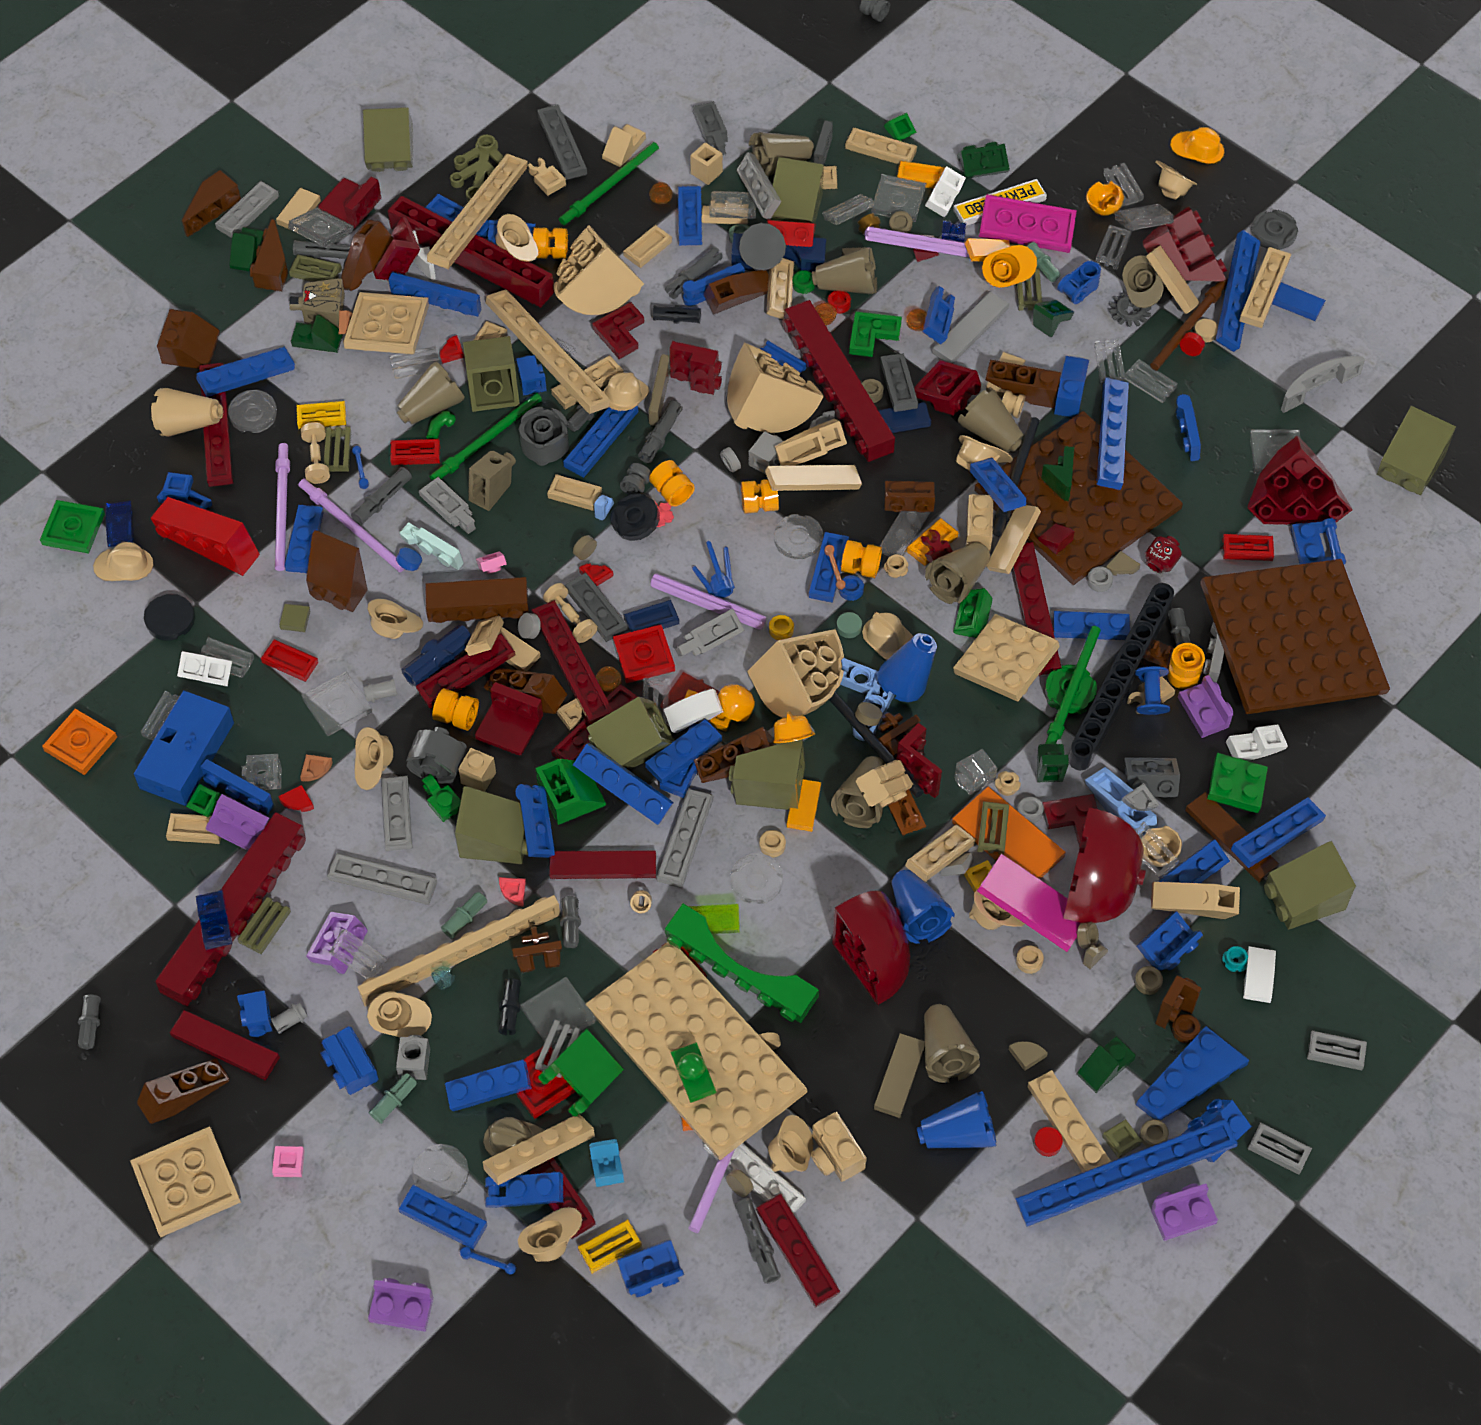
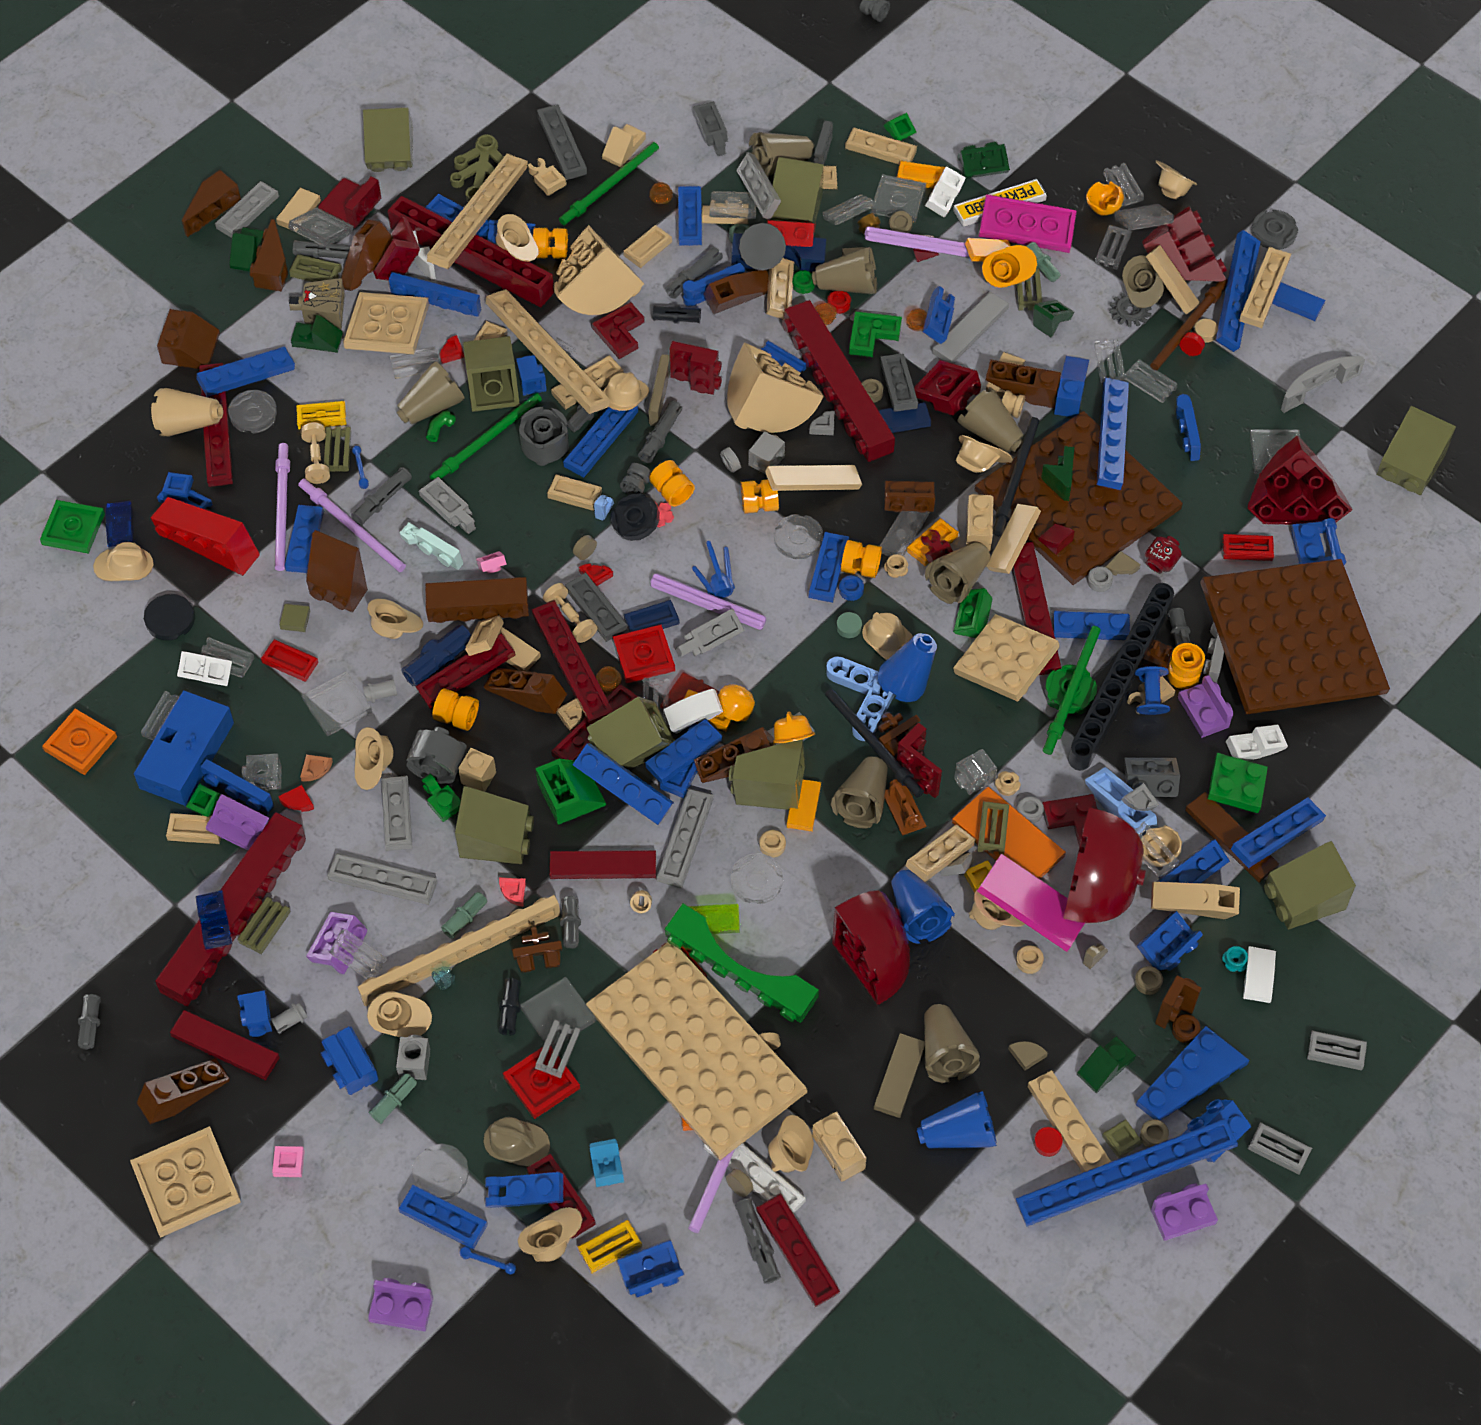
nougat tile [339,310,353,334] -> none
red tile [391,439,440,465] -> none
blue tile [396,548,422,571] -> none
blue plate [445,1060,532,1112] -> none
dark tan torso [469,451,516,511] -> none
dark red bracket [475,682,543,756] -> none
tan plate [483,1114,595,1185] -> none
blue plate [516,784,555,858] -> none
light grey tile [518,613,540,639] -> none
green flag [538,1029,624,1117] -> none
green tile [671,1042,717,1103] -> none
tan brick [690,143,723,185] -> none
tan brick [747,629,844,718] -> none
yellow tile [769,615,794,640] -> none
tan slope [775,419,847,466] -> none
tan tile [810,1147,835,1176] -> none
nougat hinge [825,545,846,589] -> none
dark tan tile [855,702,882,726] -> none
tan brick [856,760,913,808] -> none
clear blue wheel [941,220,966,243] -> none
blue plate [970,458,1026,512] -> none
dark green slope [1037,744,1069,782] -> none
blue piece [1057,261,1101,305] -> none
dark tan tile [1077,922,1099,949] -> none
light orange piece [1170,127,1224,164] -> none

